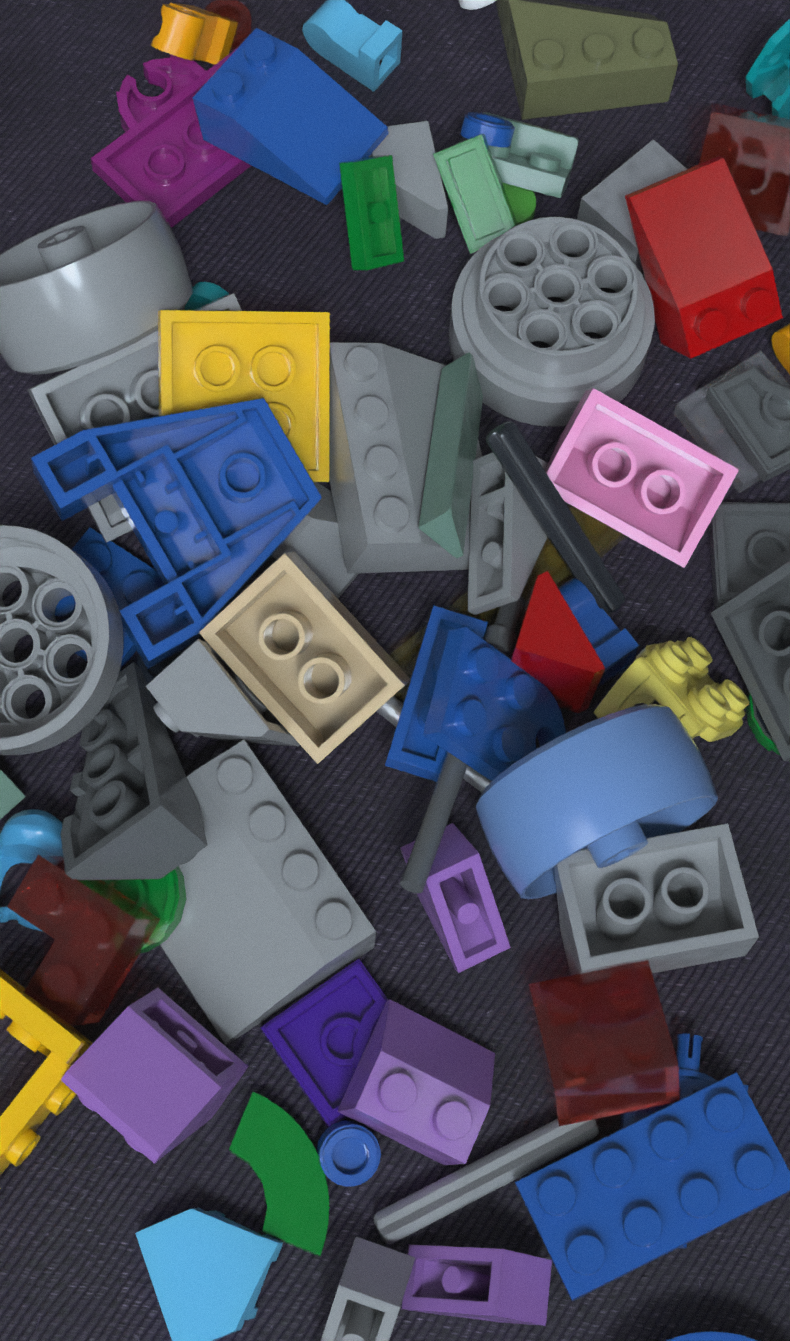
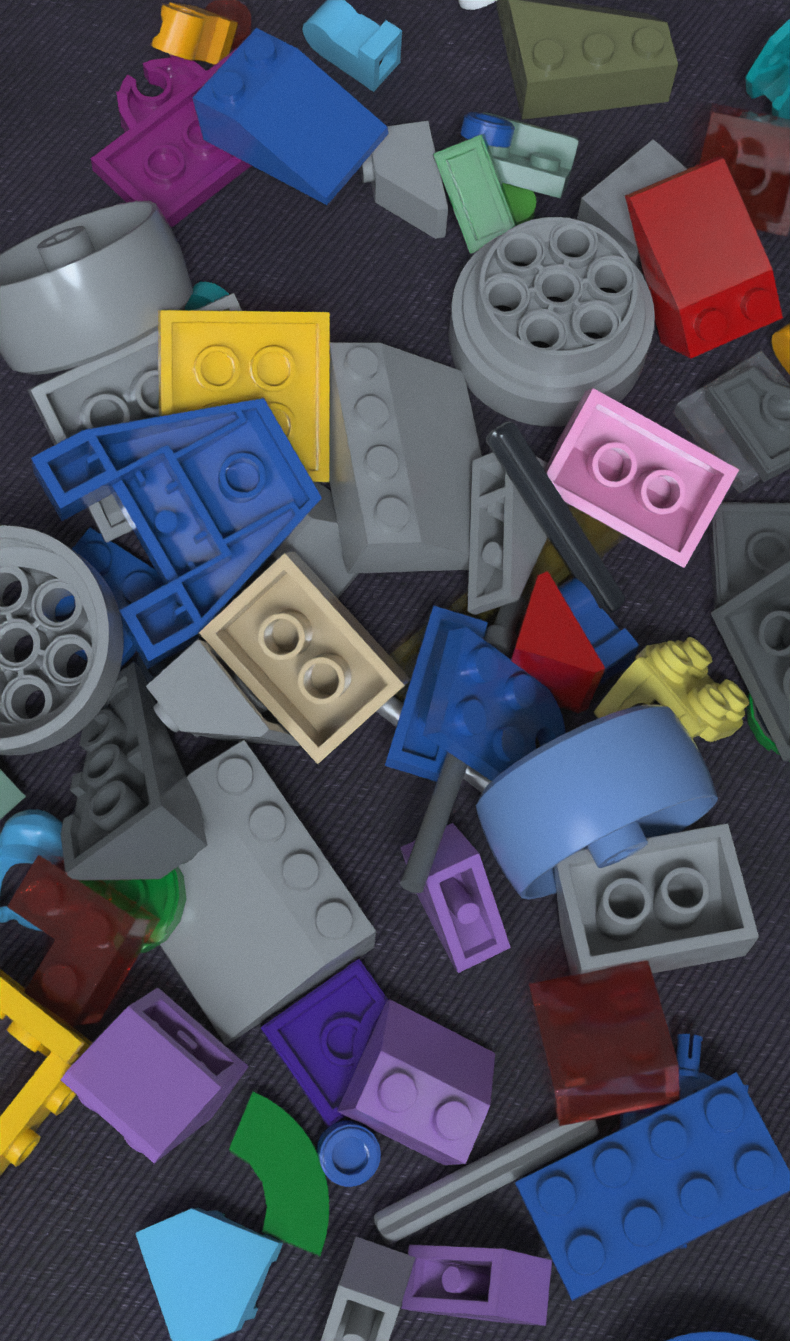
green plate [339,155,404,270] -> none
sand green slope [418,353,483,559] -> none

